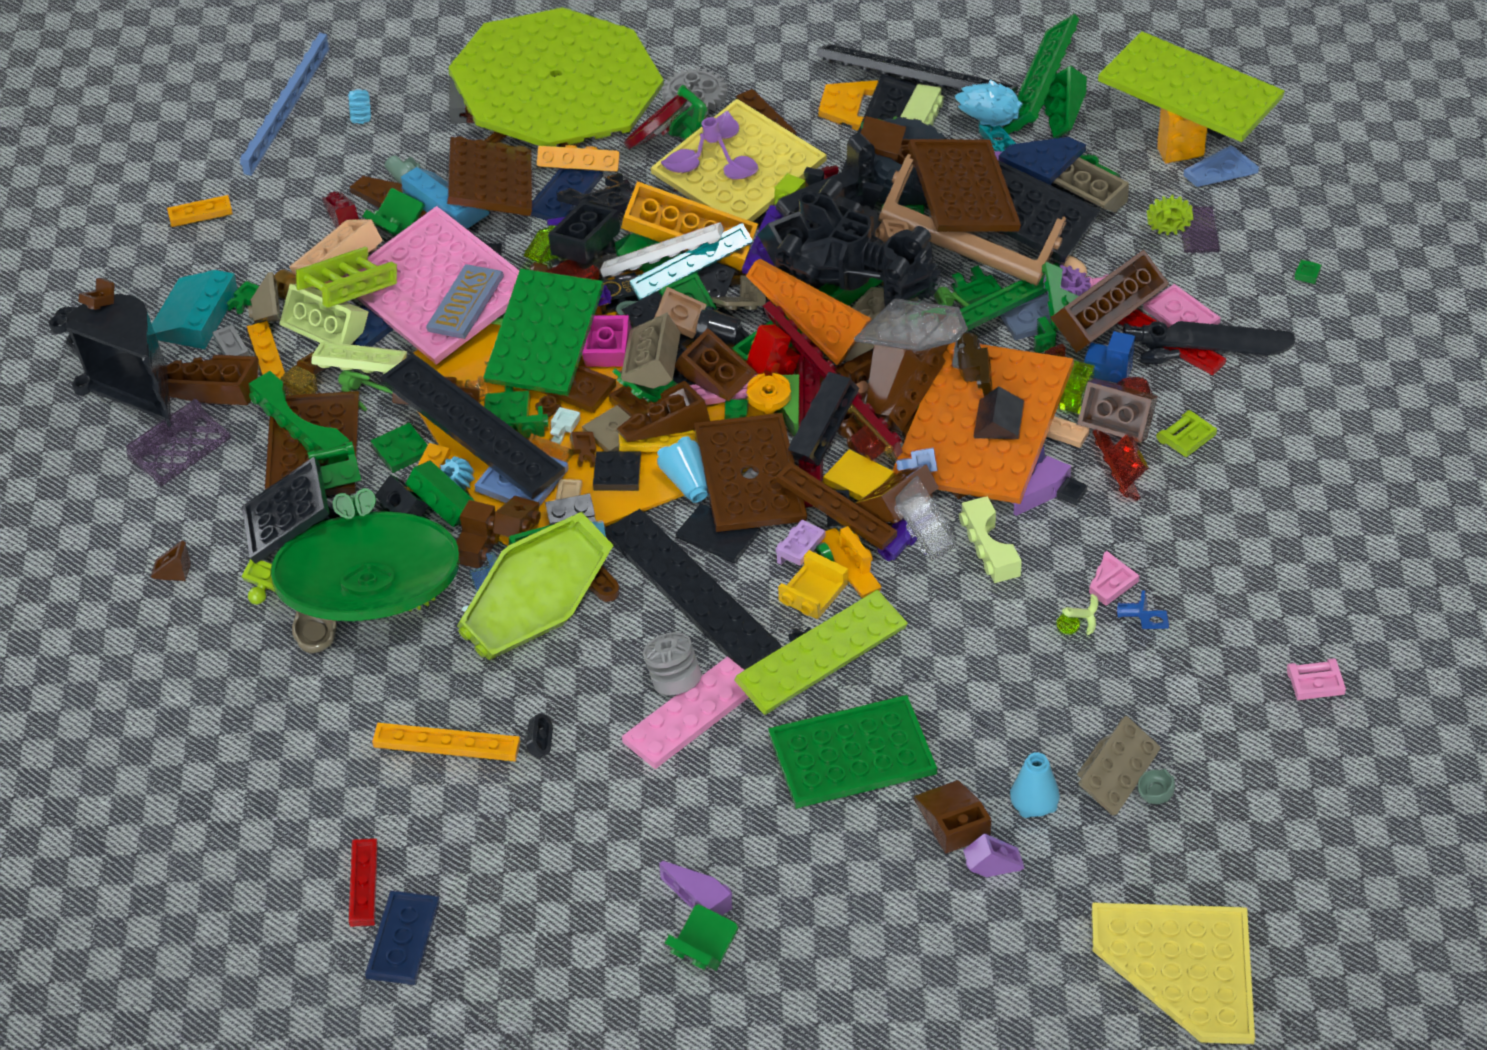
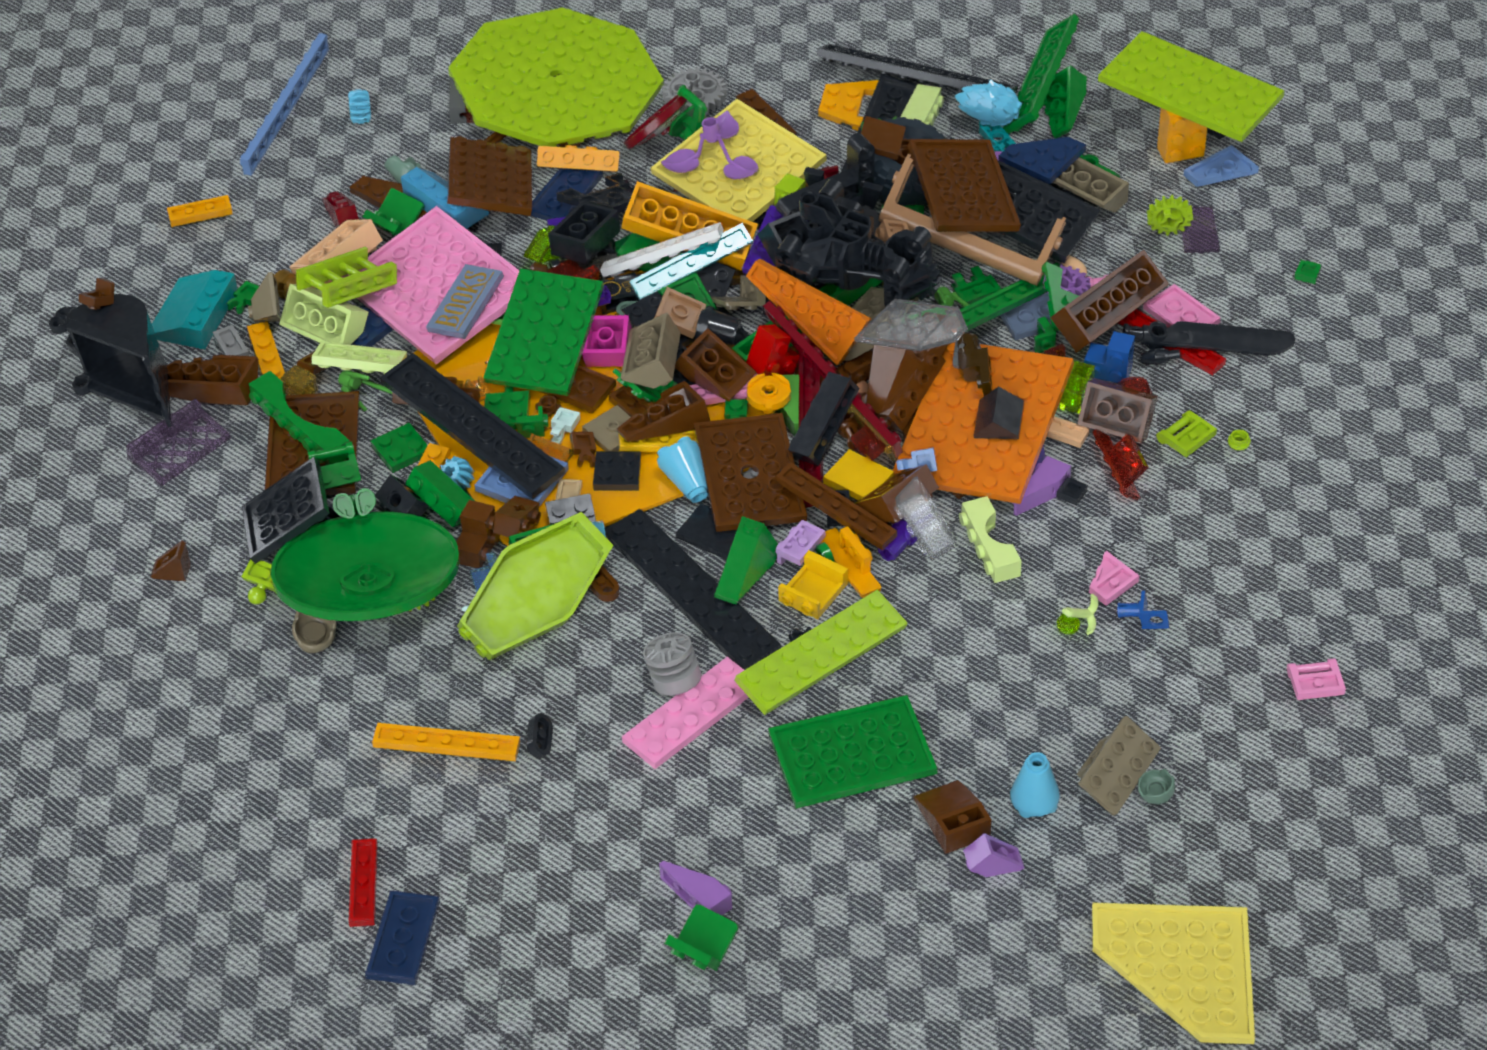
none -> green wedge [714,516,778,605]
none -> lime plate [1228,429,1251,450]

